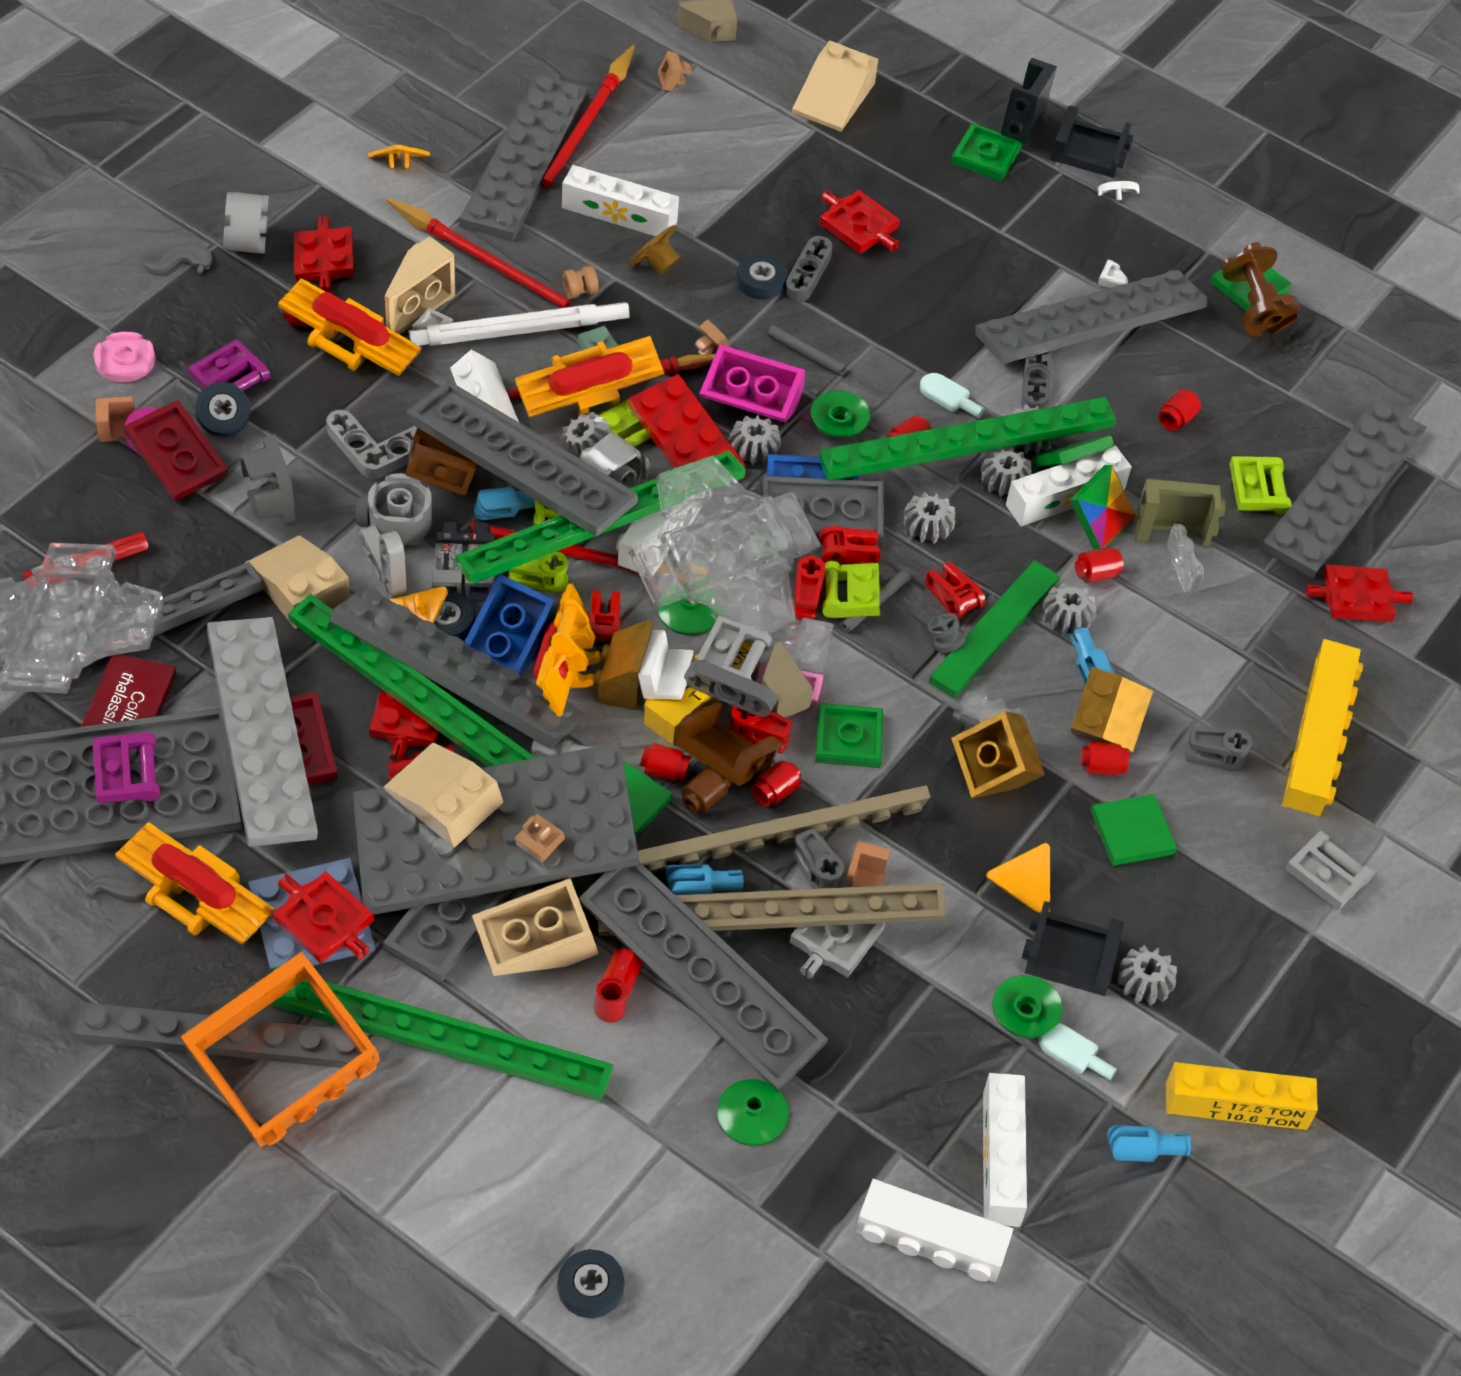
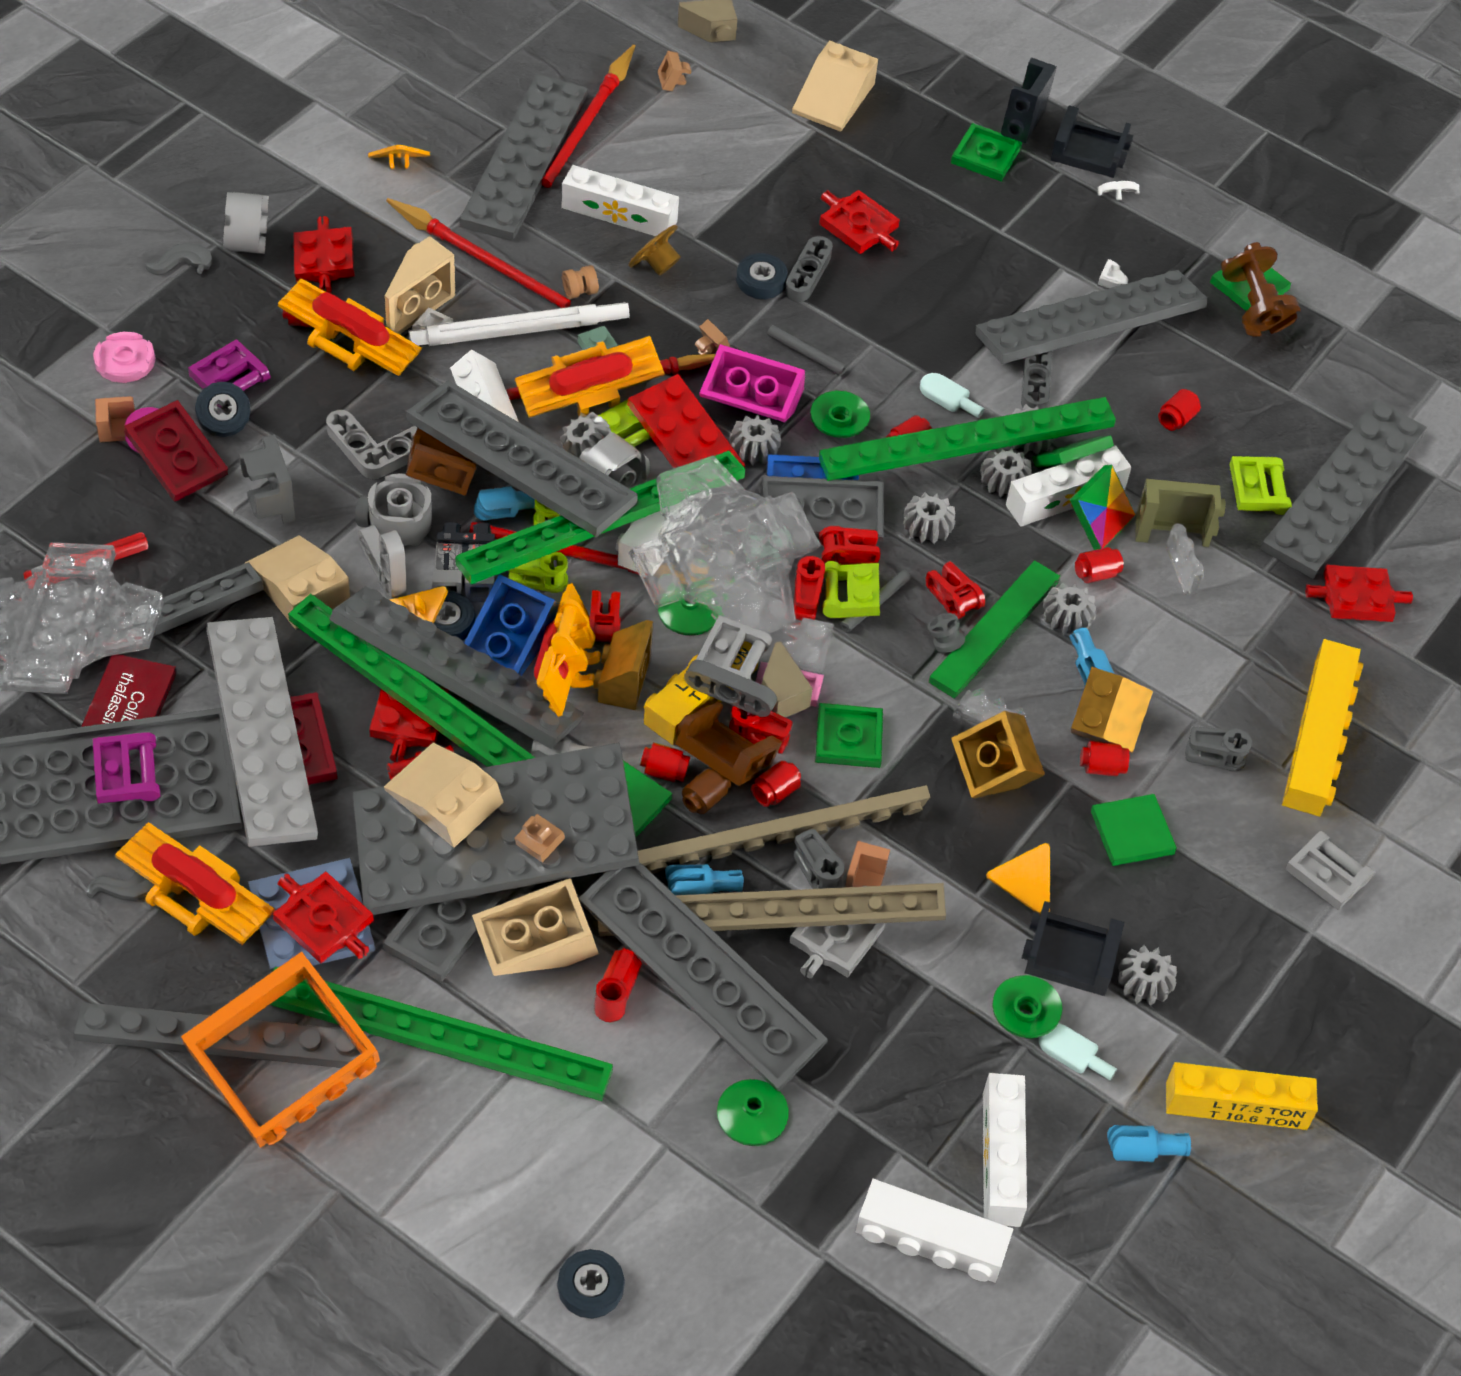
white panel [638,630,695,700] -> none

